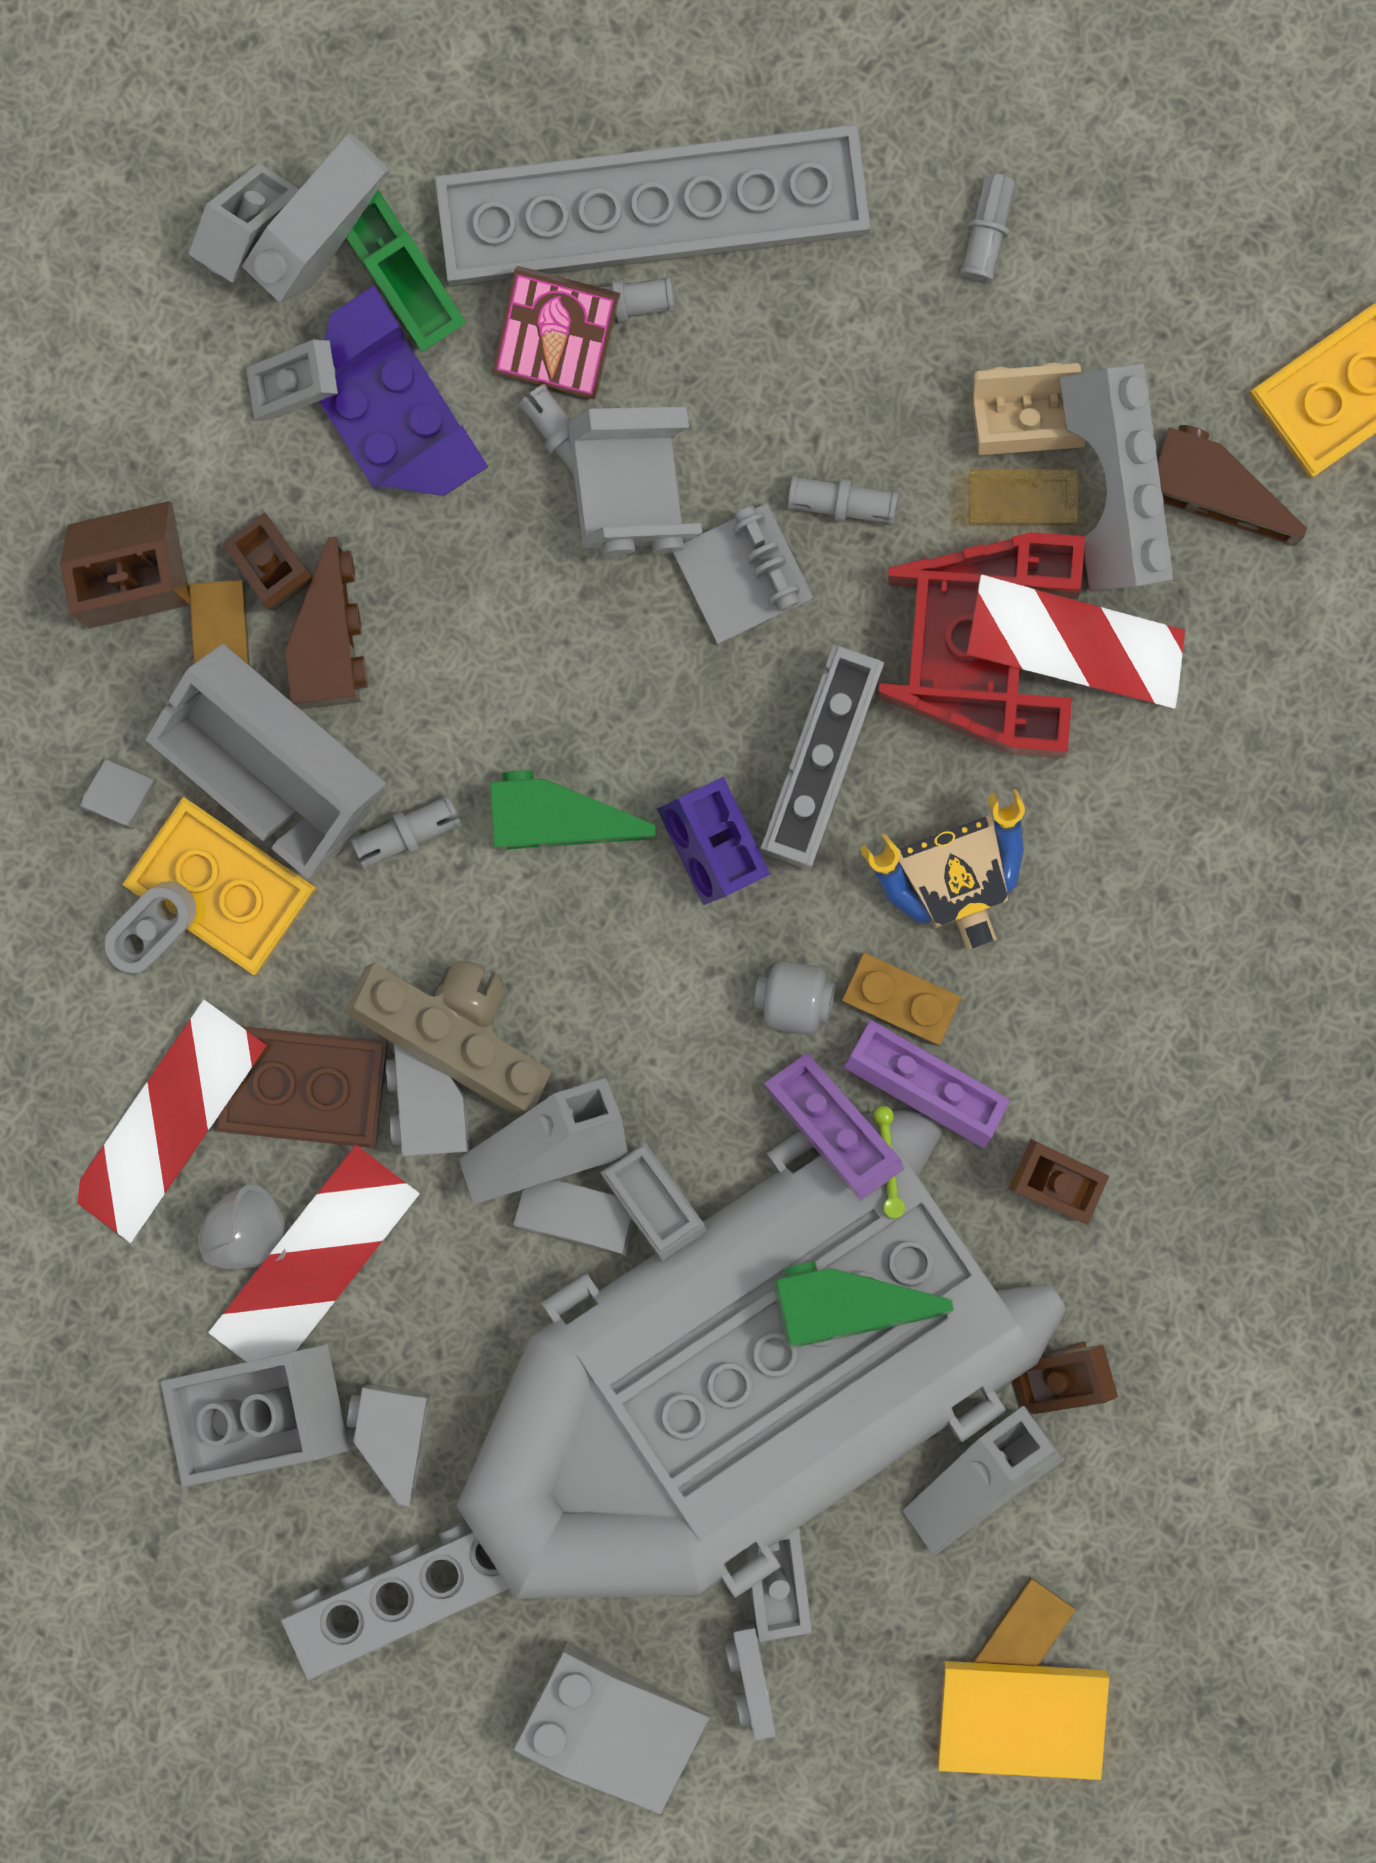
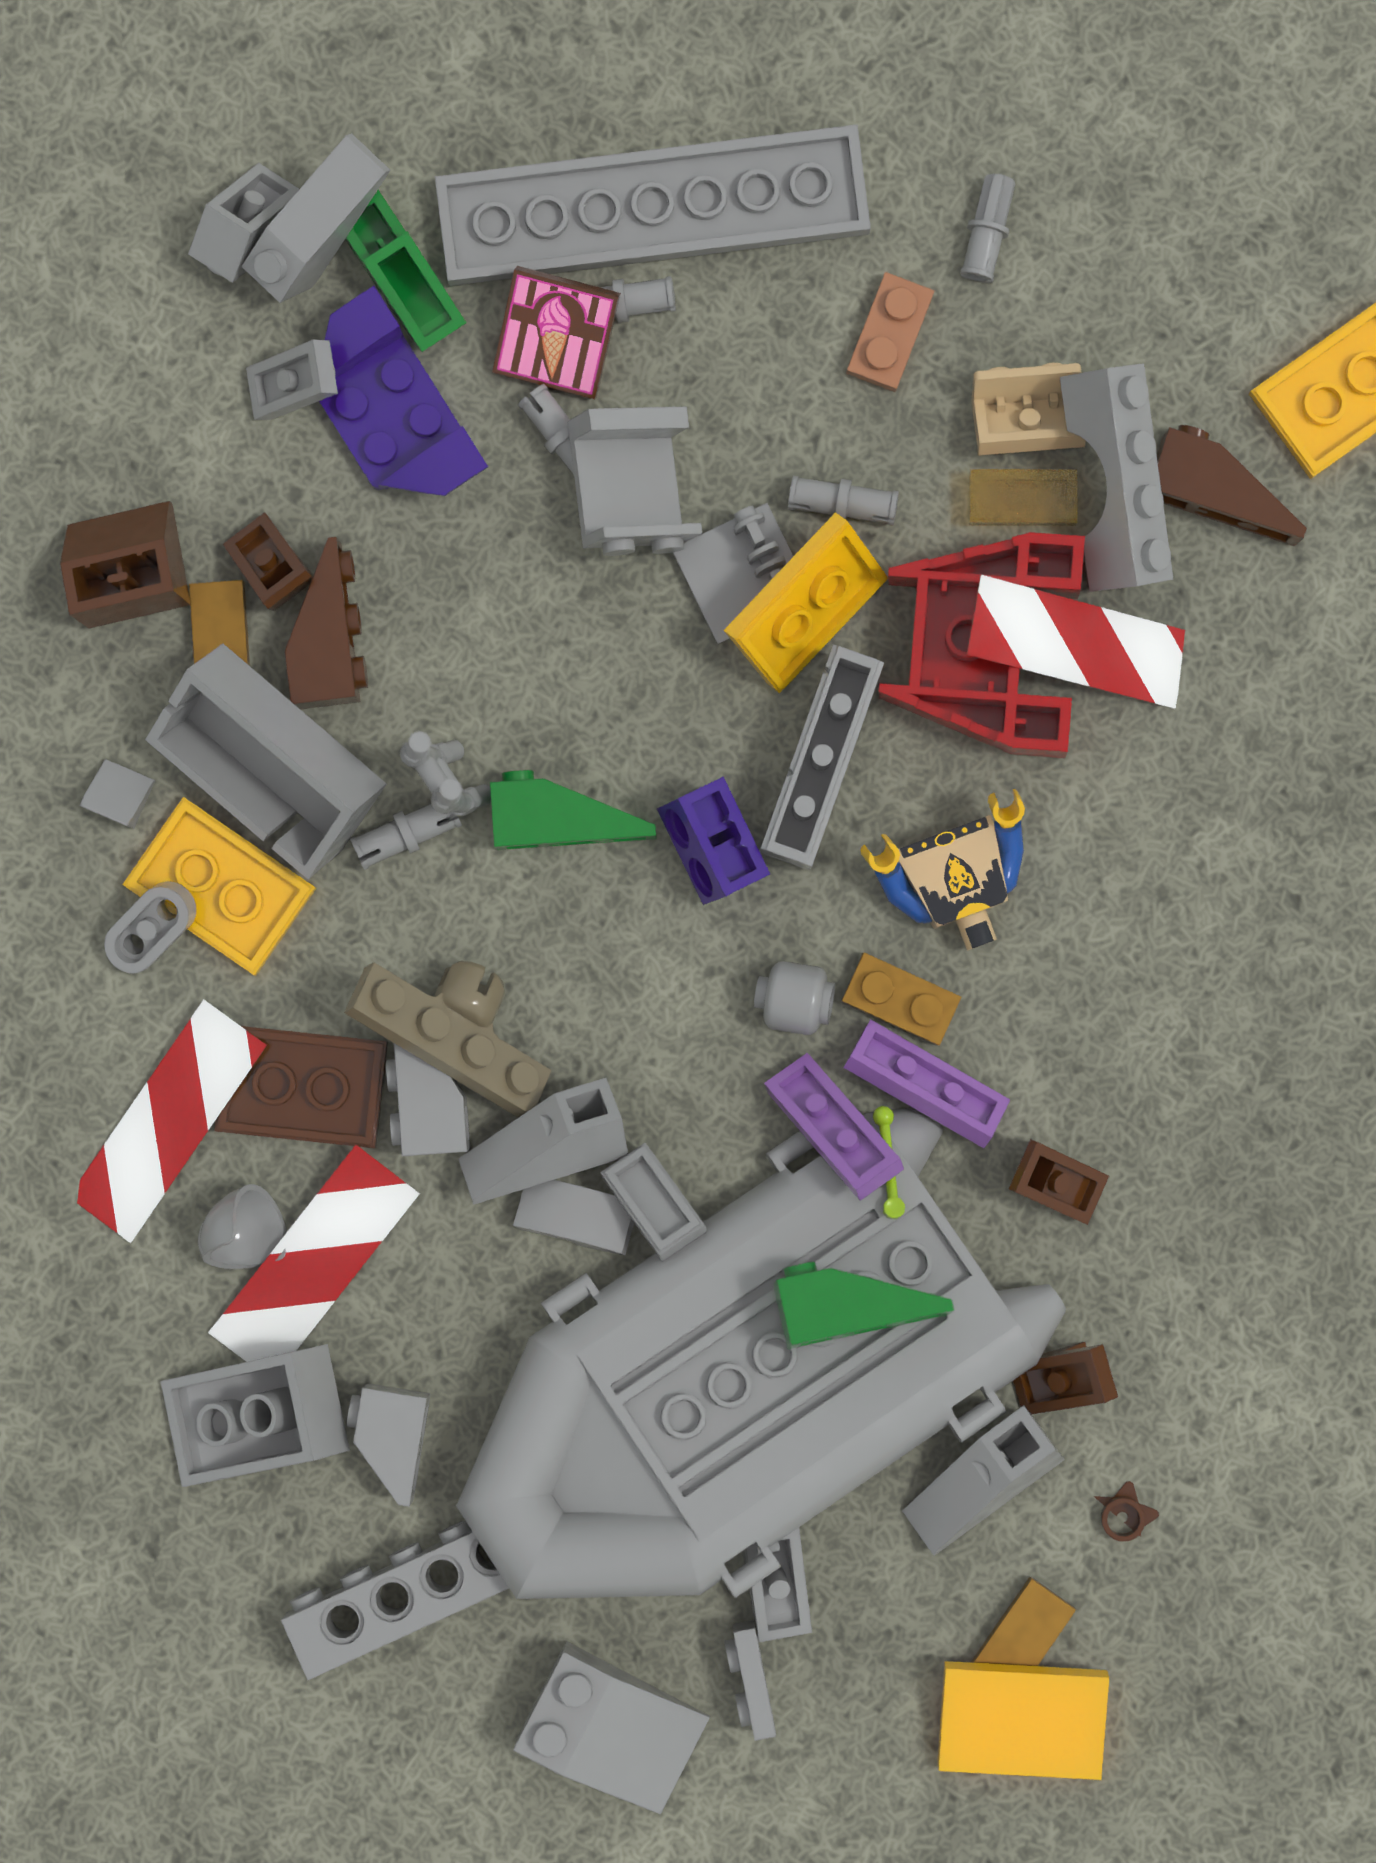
none -> light grey piece [400,731,491,816]
none -> yellow tile [724,512,888,693]
none -> nougat plate [846,272,935,392]
none -> reddish brown plate [1093,1481,1159,1542]

